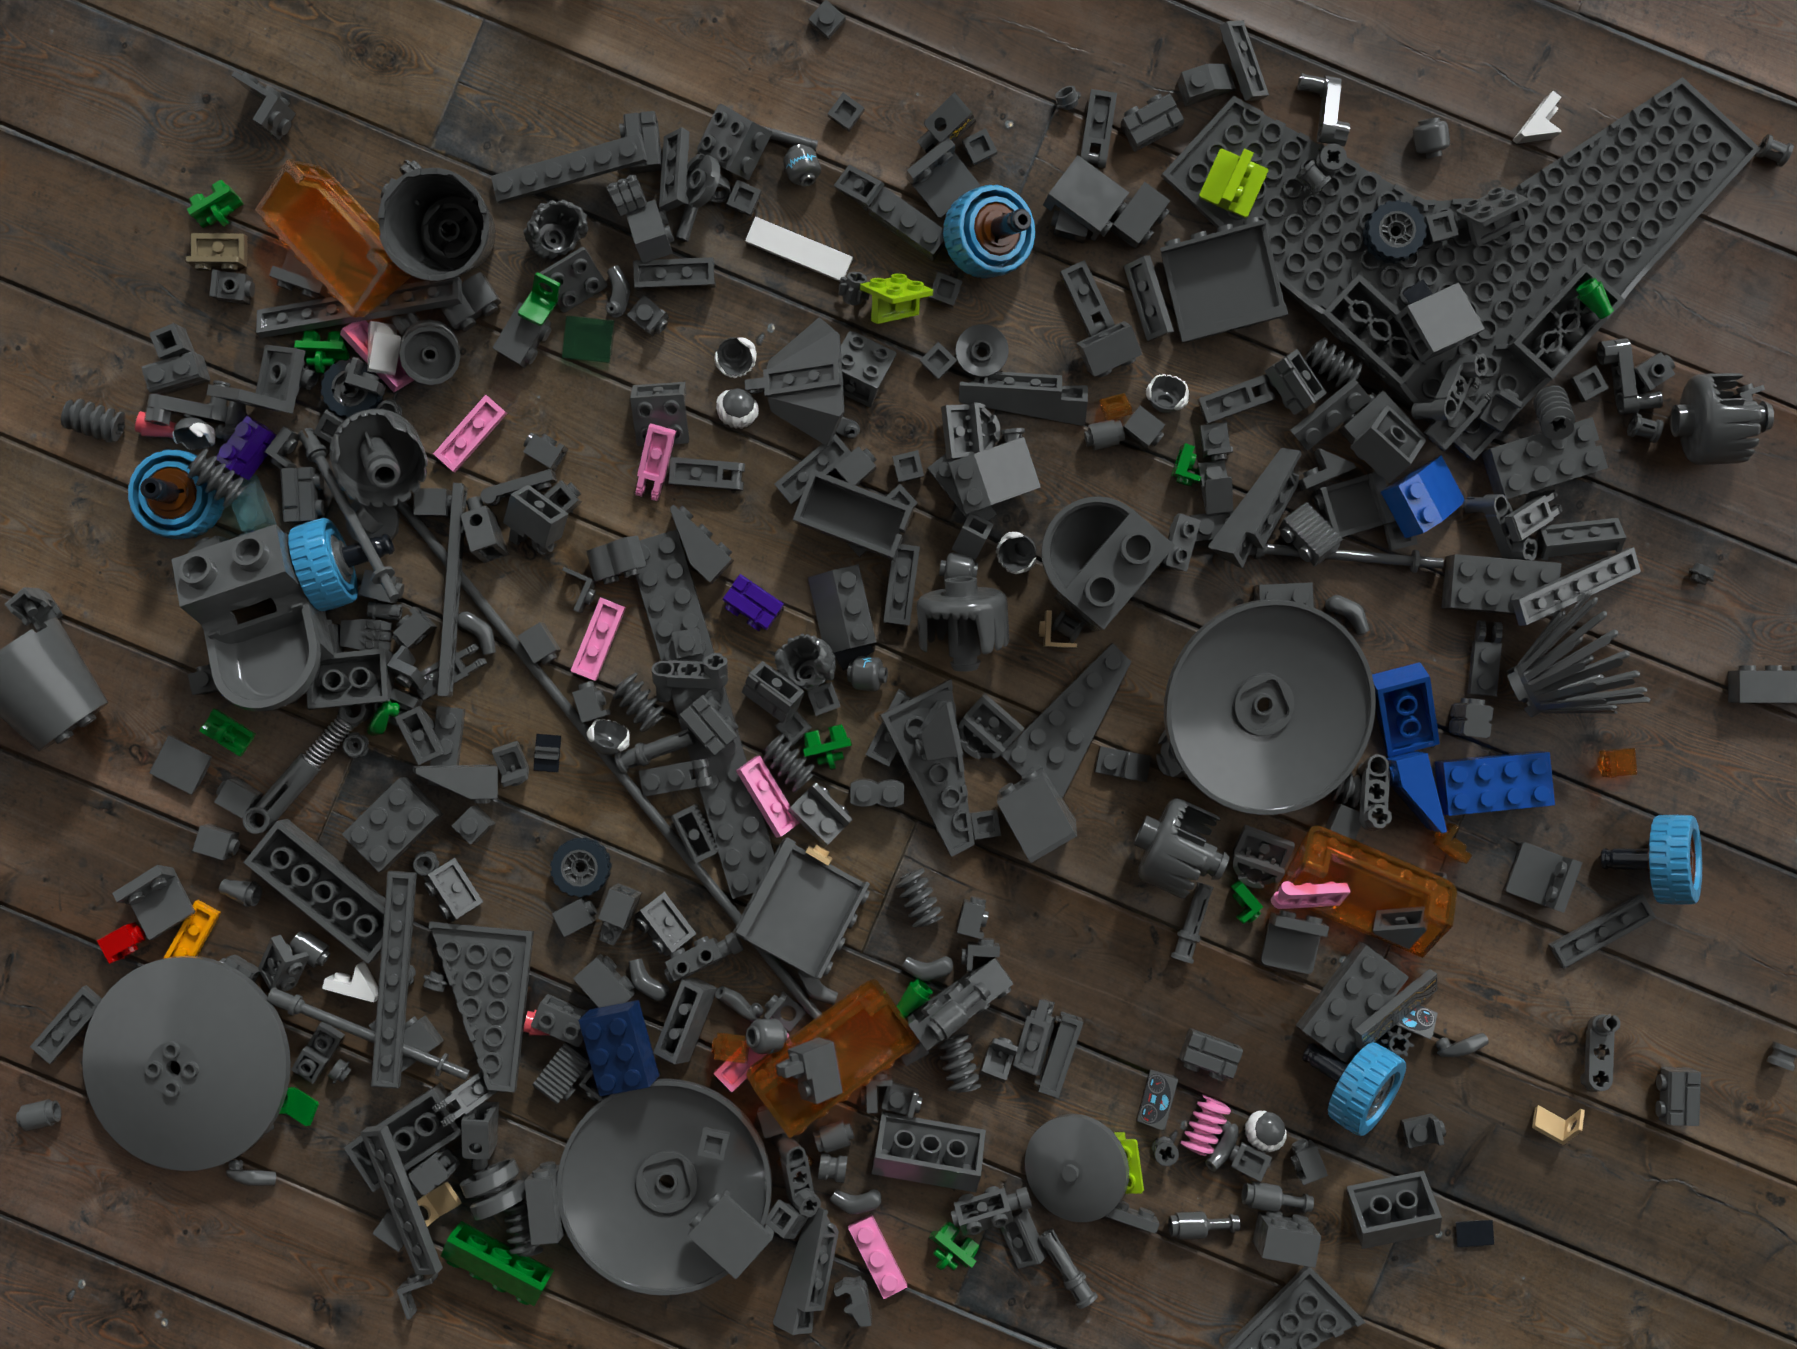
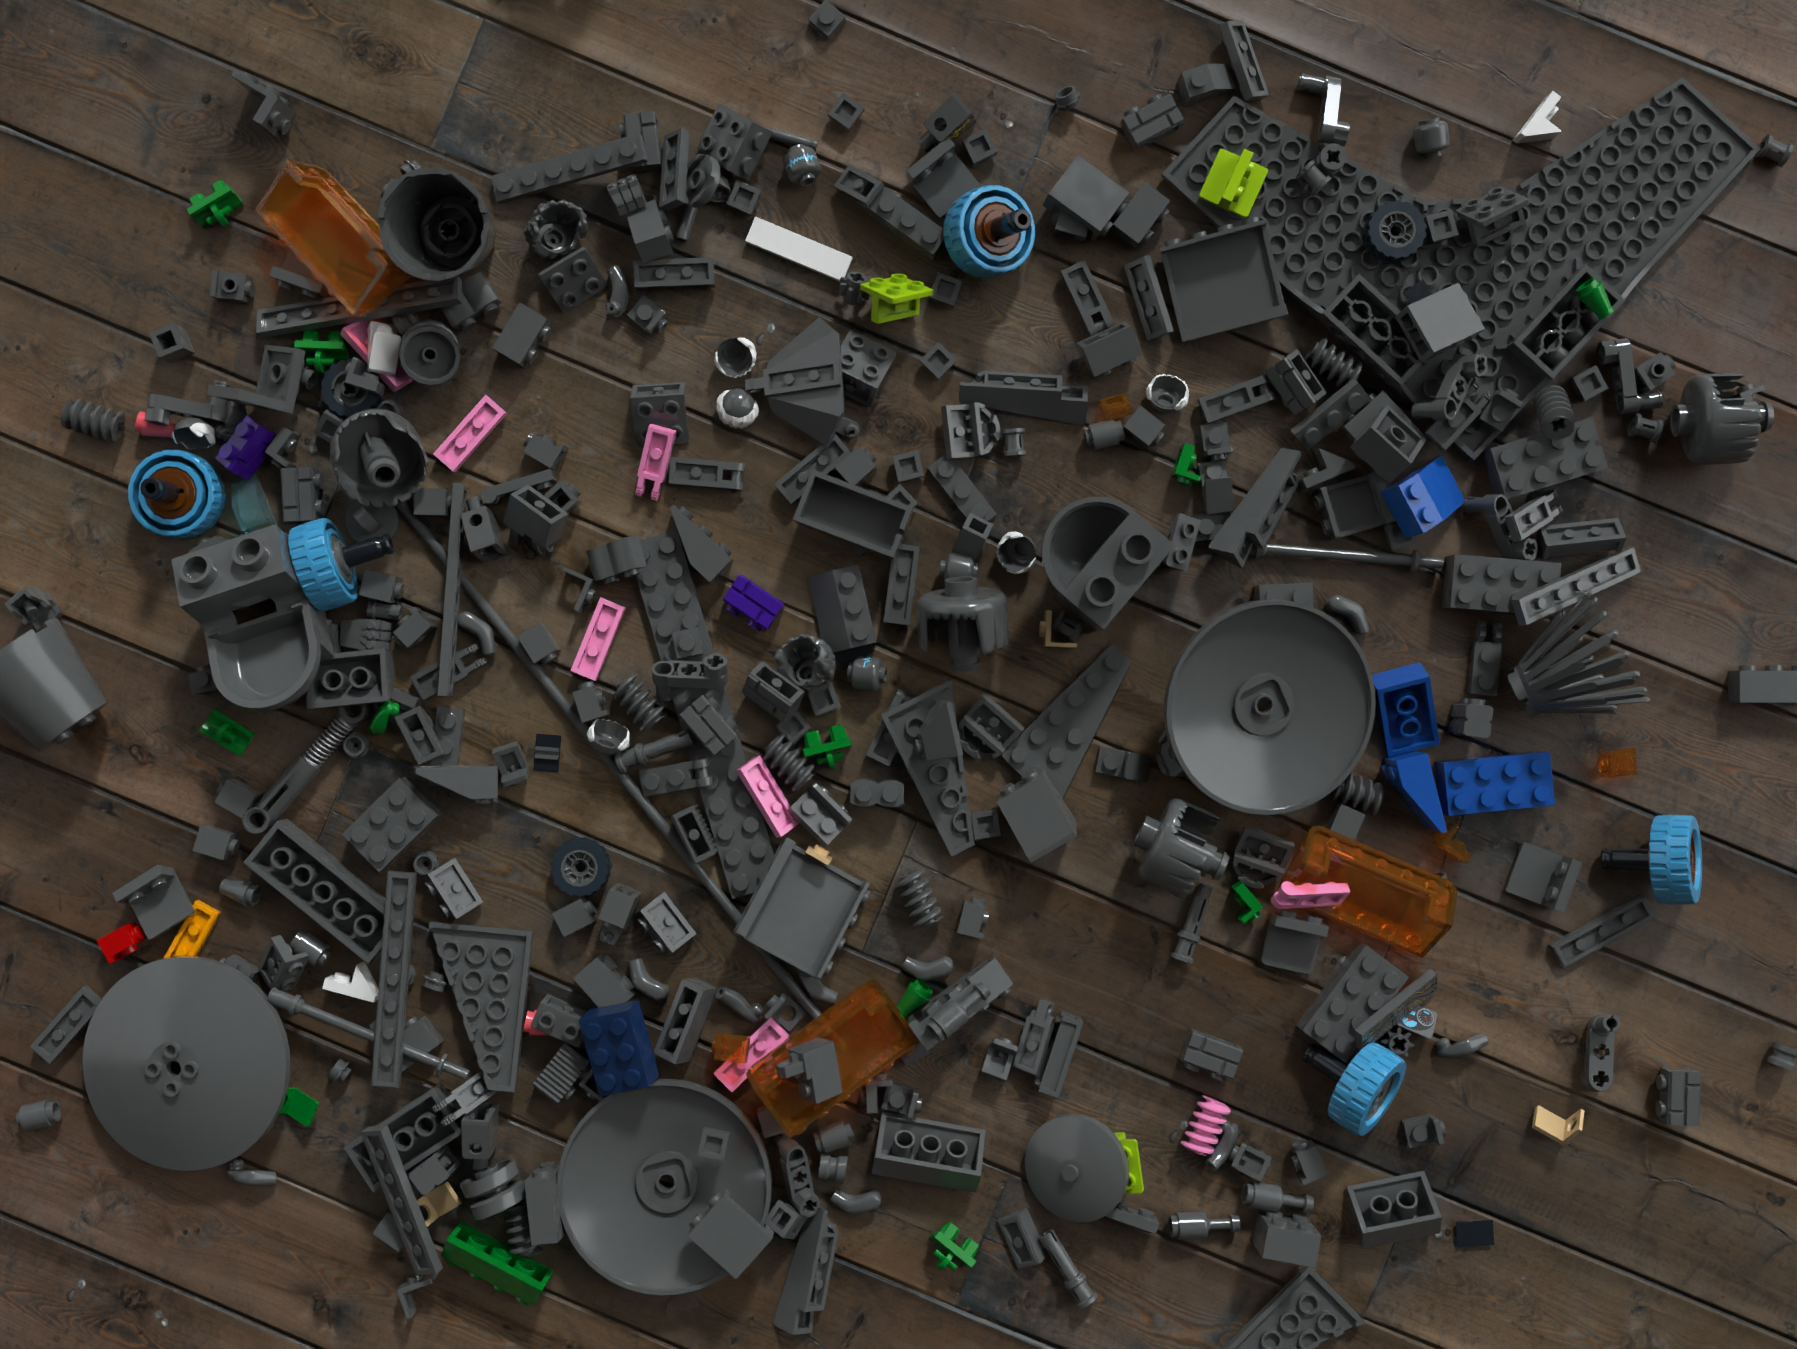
dark grey brick [142,351,210,395] -> none
dark grey piece [149,735,212,795] -> none
dark tan bracket [186,233,248,272] -> none
dark grey piece [187,448,248,508] -> none
dark grey slope [291,1022,345,1084] -> none
dark grey bar [298,428,400,601] -> none
dark grey bracket [387,646,427,690] -> none
dark grey brick [452,805,496,845] -> none
green bracket [518,272,560,326] -> none
clear green piece [562,316,615,363] -> none
dark grey brick [664,933,744,984] -> none
dark grey head [746,1018,787,1054] -> none
dark grey hand [834,1276,872,1327] -> none
bright pink plate [848,1214,907,1299] -> none
dark grey piece [937,1033,981,1093] -> none
slope [948,437,1041,514] -> none
dark grey brick [951,1186,1032,1236] -> none
dark grey dish [956,324,1009,377] -> none
dark grey bracket [961,938,1000,972] -> none
dark grey plate [1080,89,1117,168] -> none
slope [1137,1069,1178,1131] -> none
dark grey bush [1151,1136,1179,1166] -> none
hair [1245,1111,1287,1152] -> none
dark grey brick [1279,502,1343,567] -> none
dark grey beam [1358,754,1392,831] -> none
dark grey slope [1373,906,1430,949] -> none
dark grey plate [1689,562,1716,585] -> none

